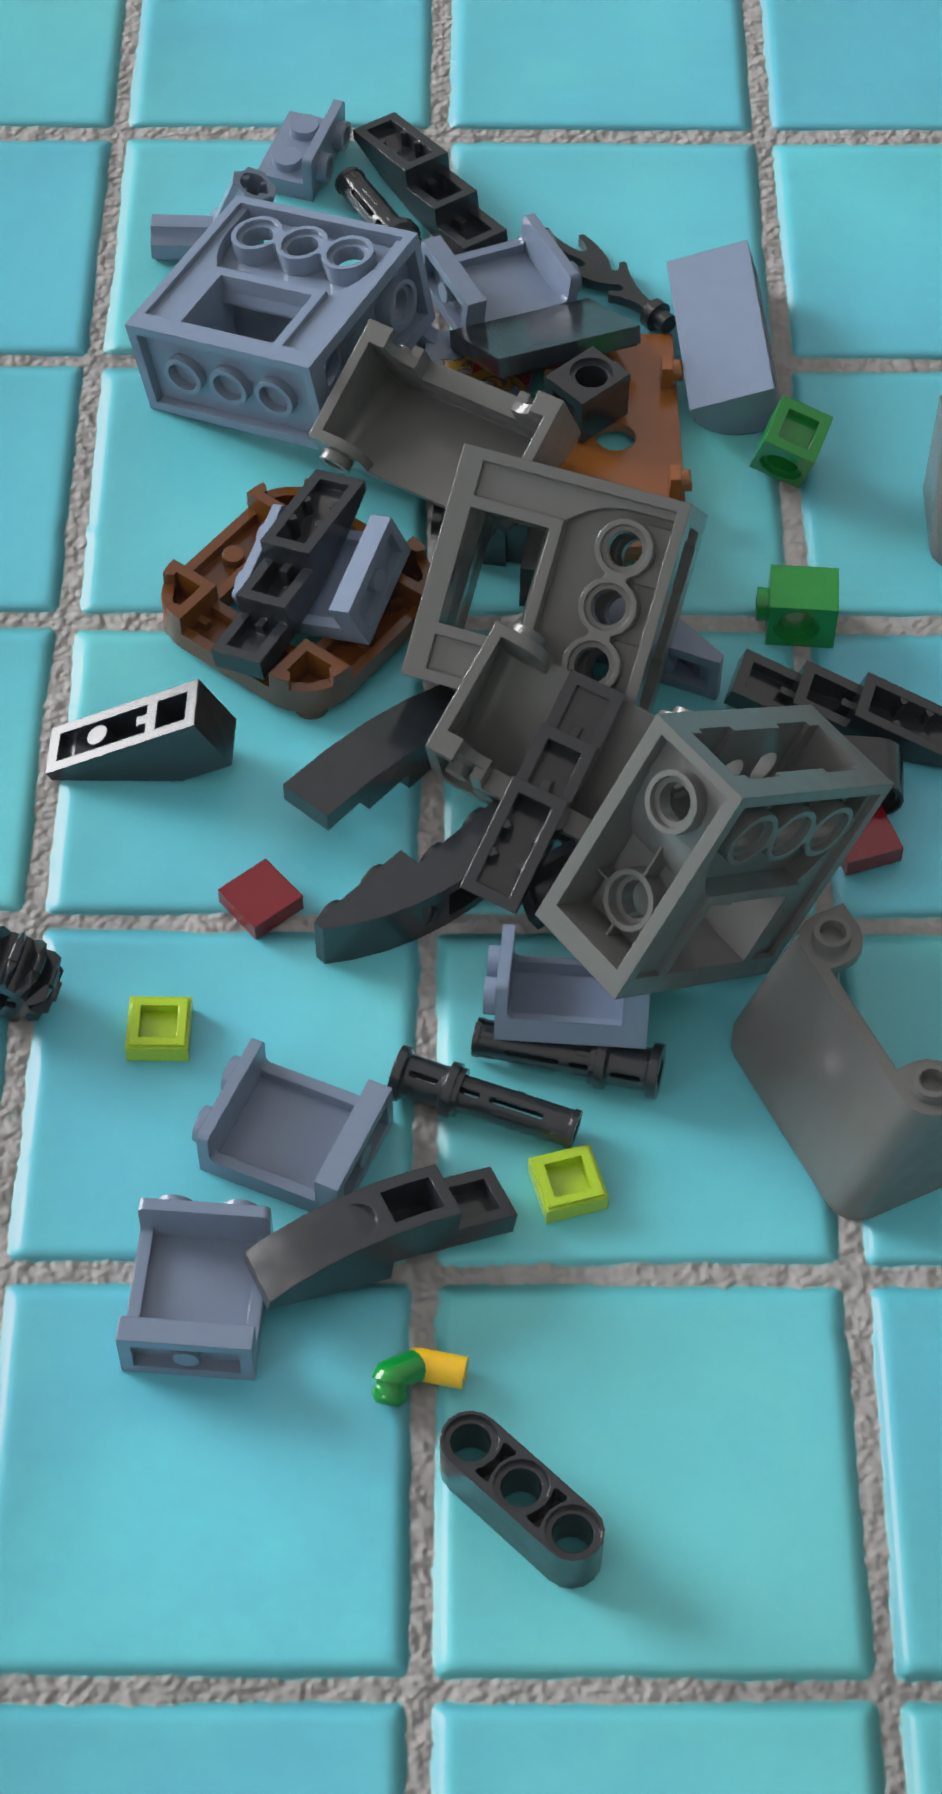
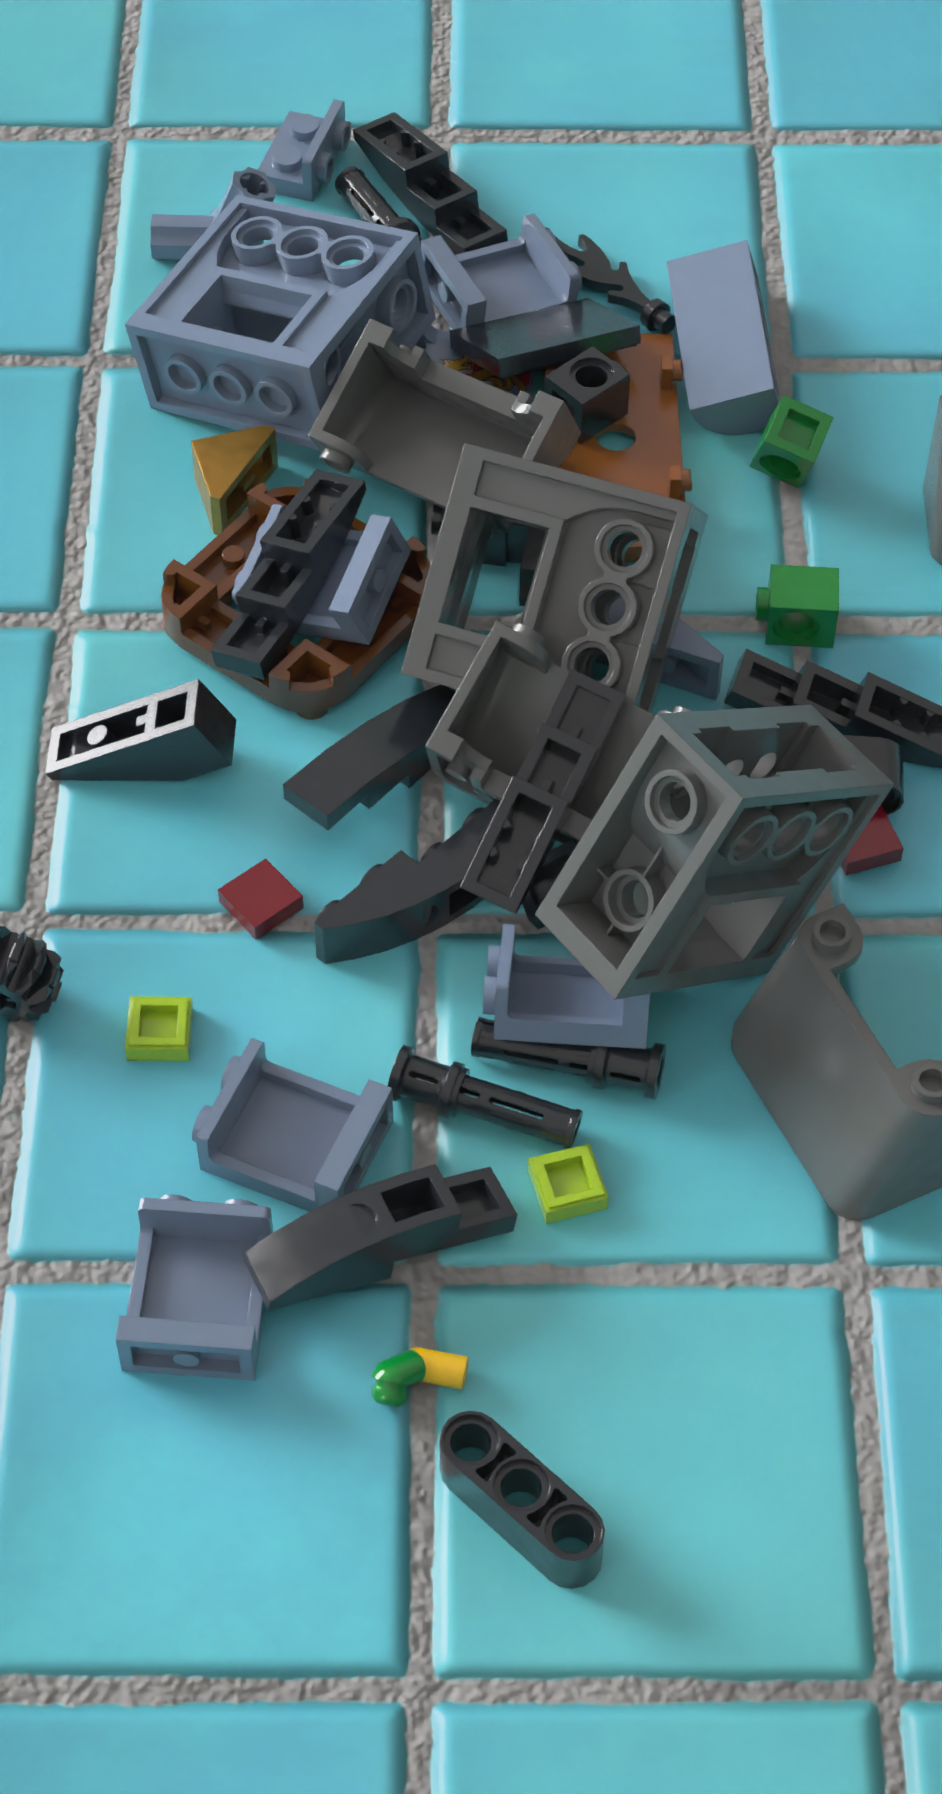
none -> pearl gold slope [191,425,278,535]

